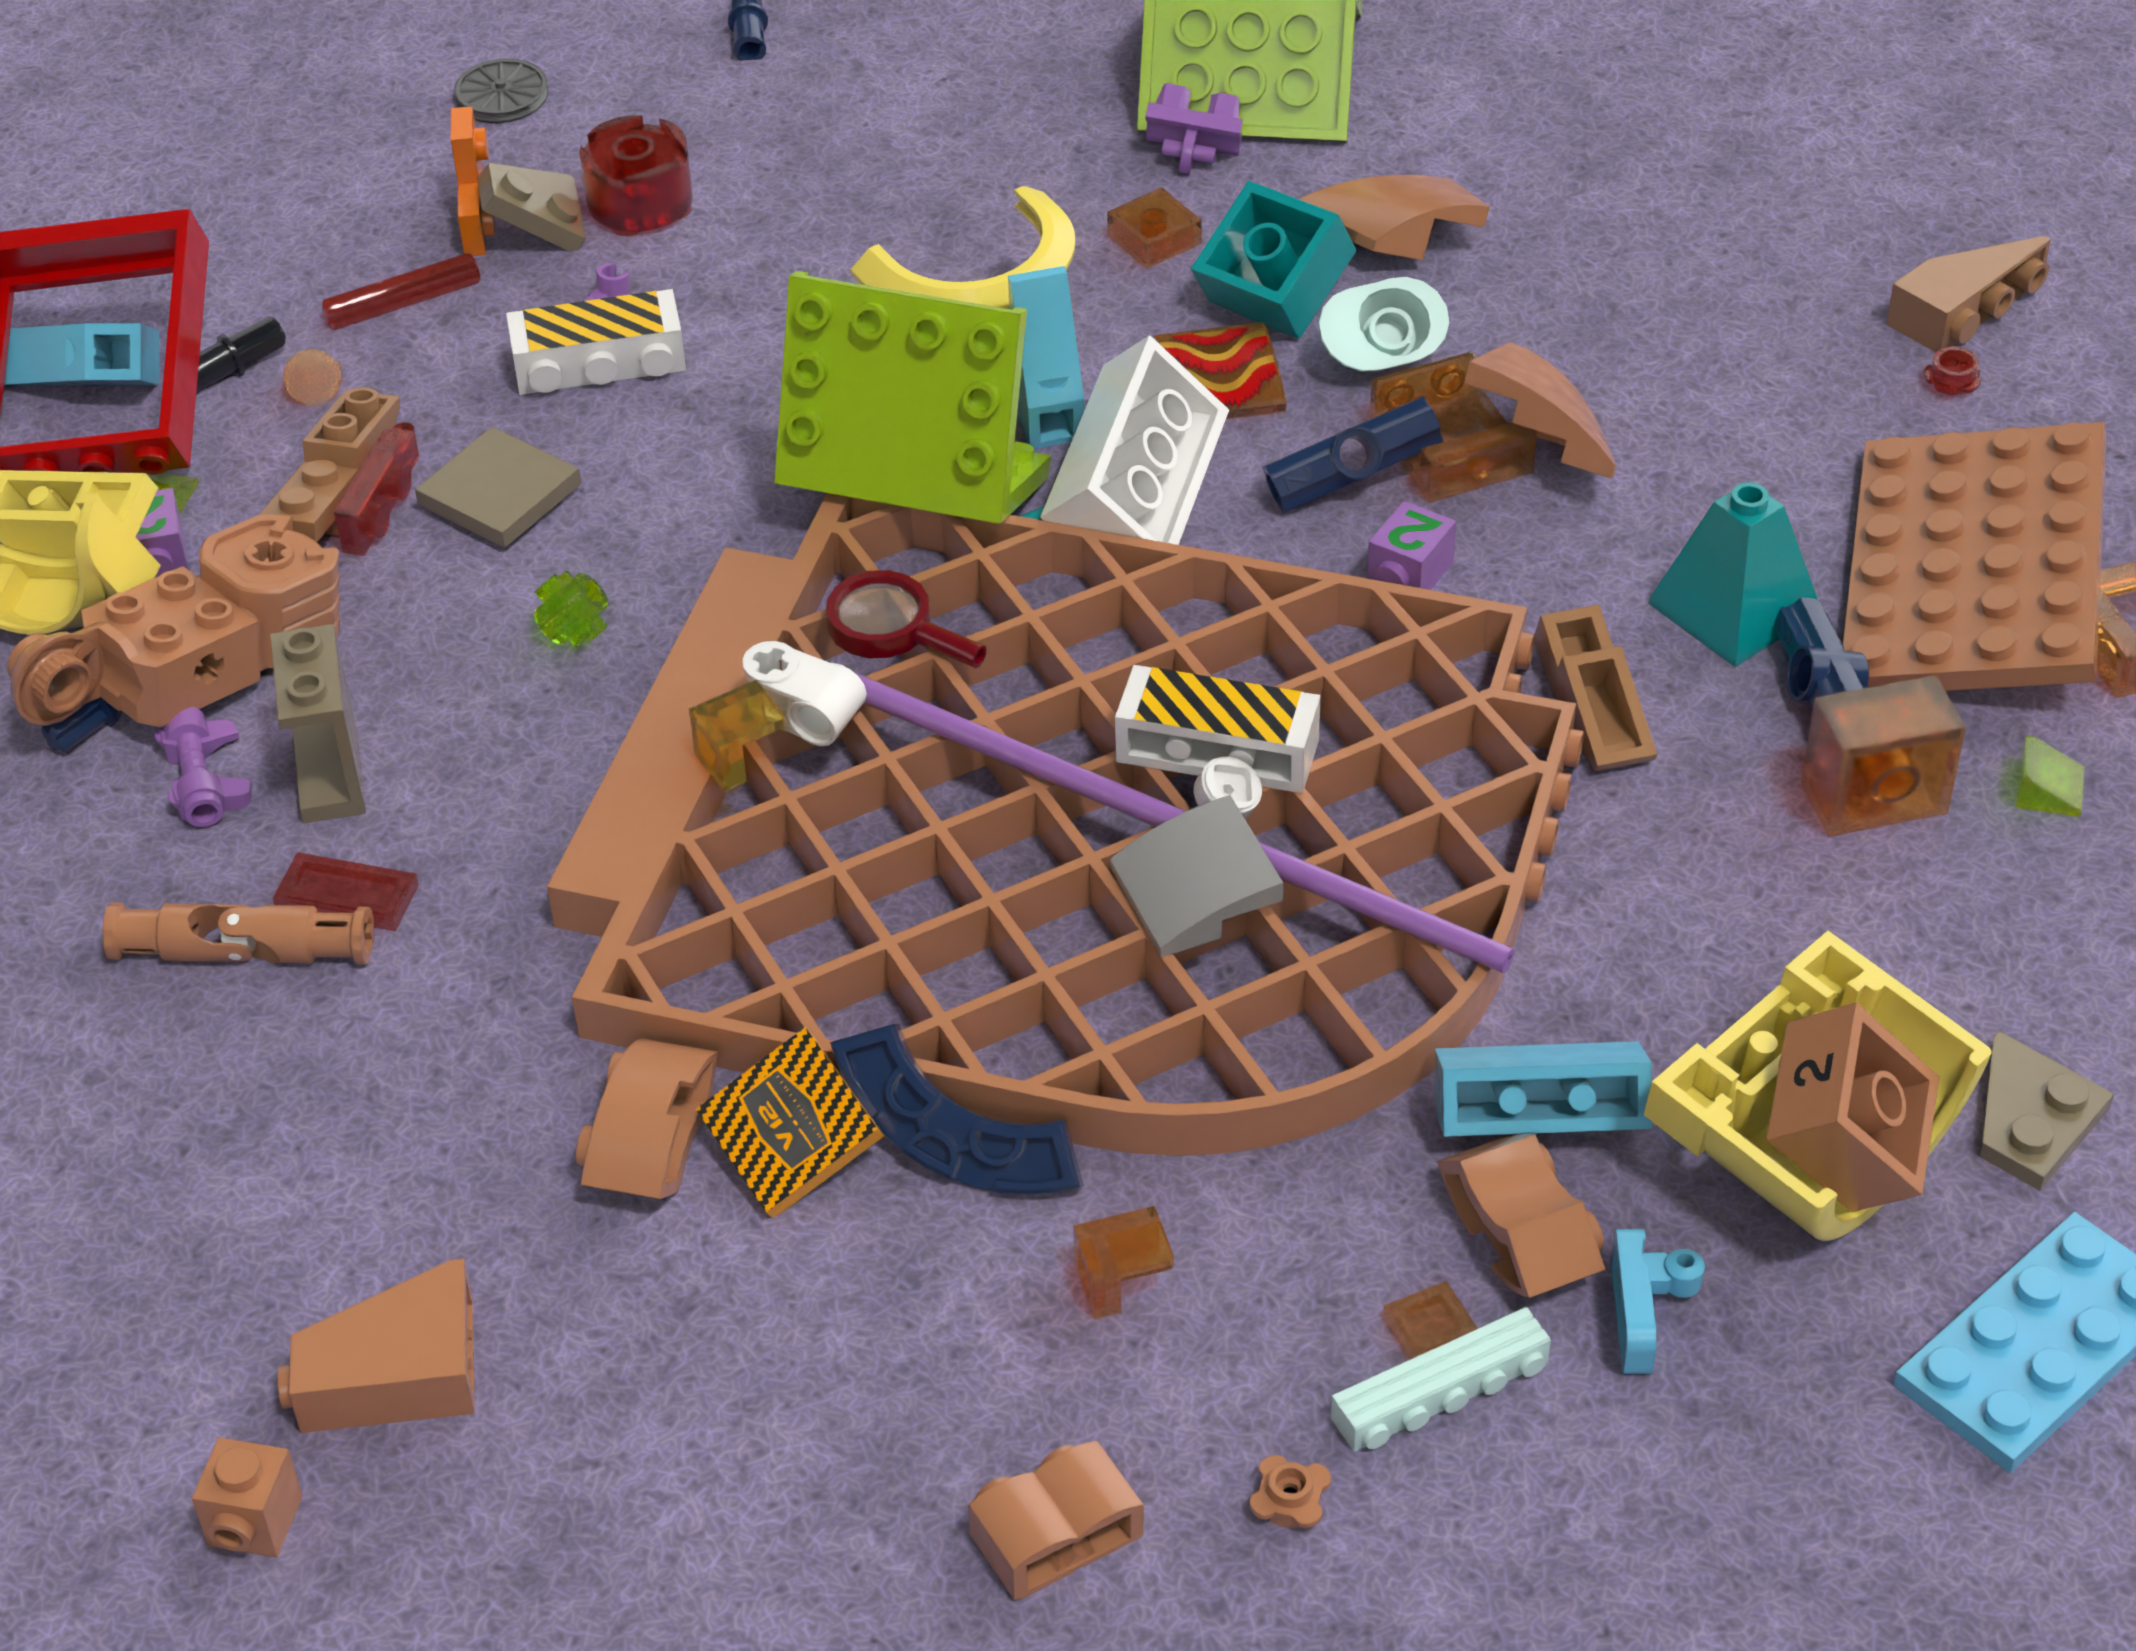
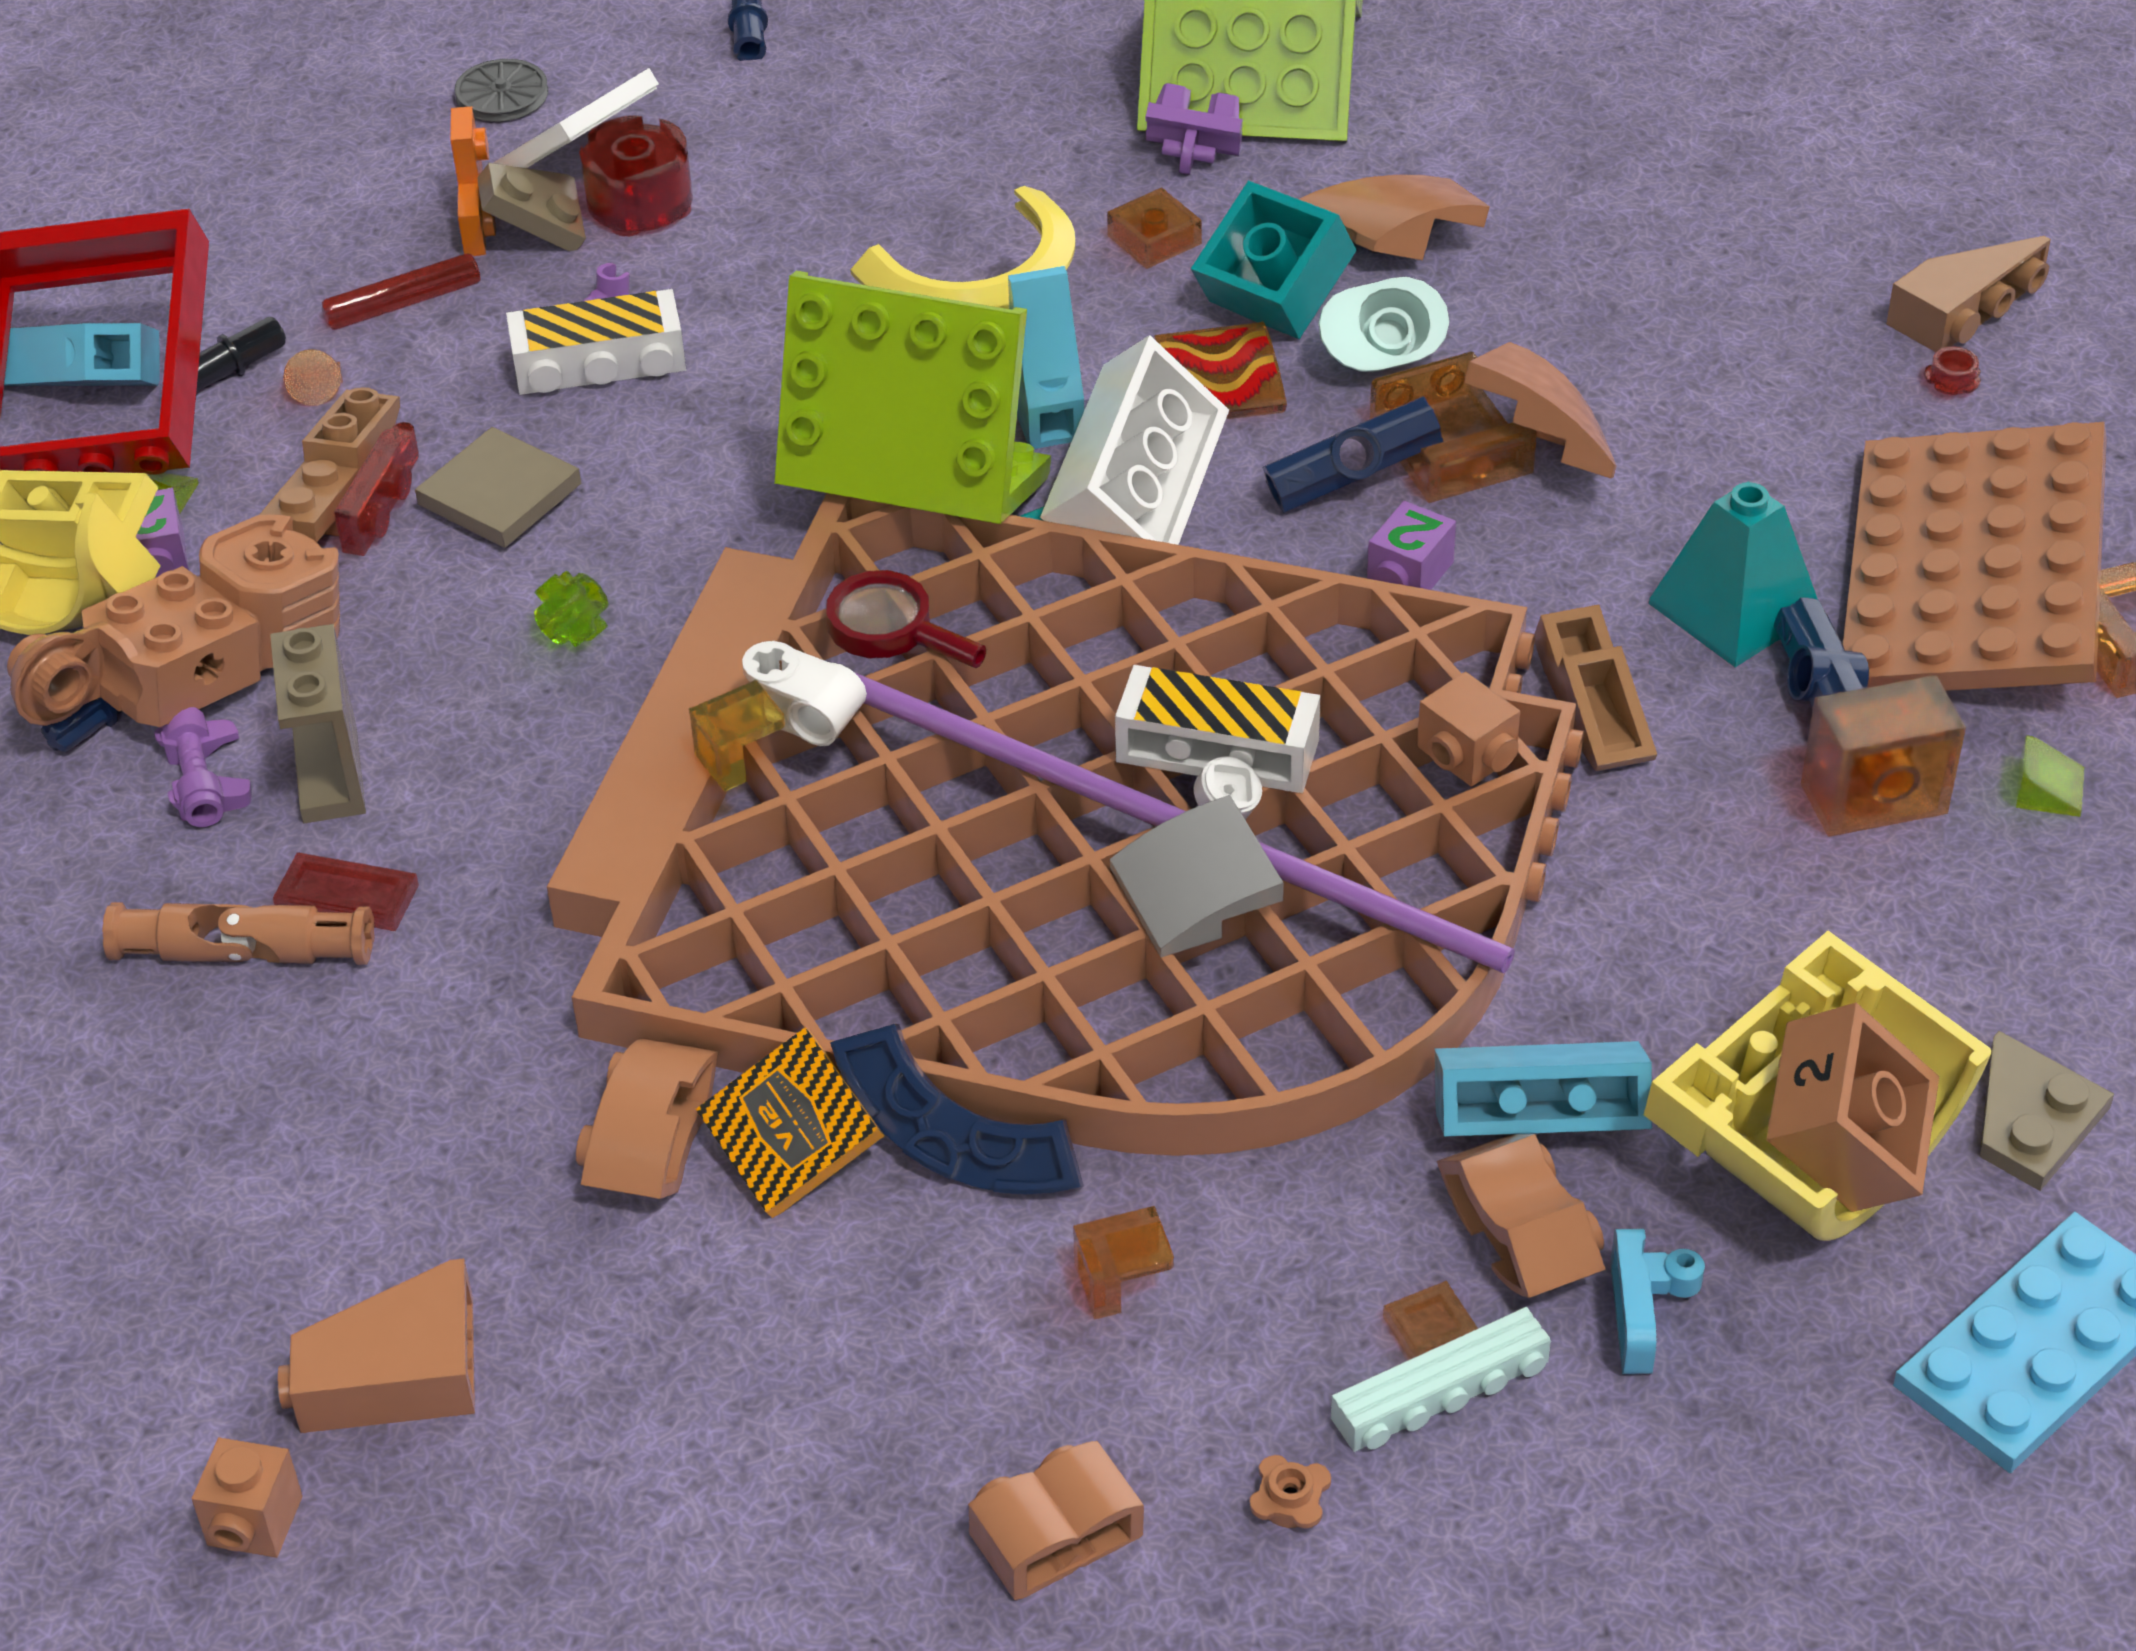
none -> white tile [494,68,659,168]
none -> nougat brick [1417,671,1520,787]

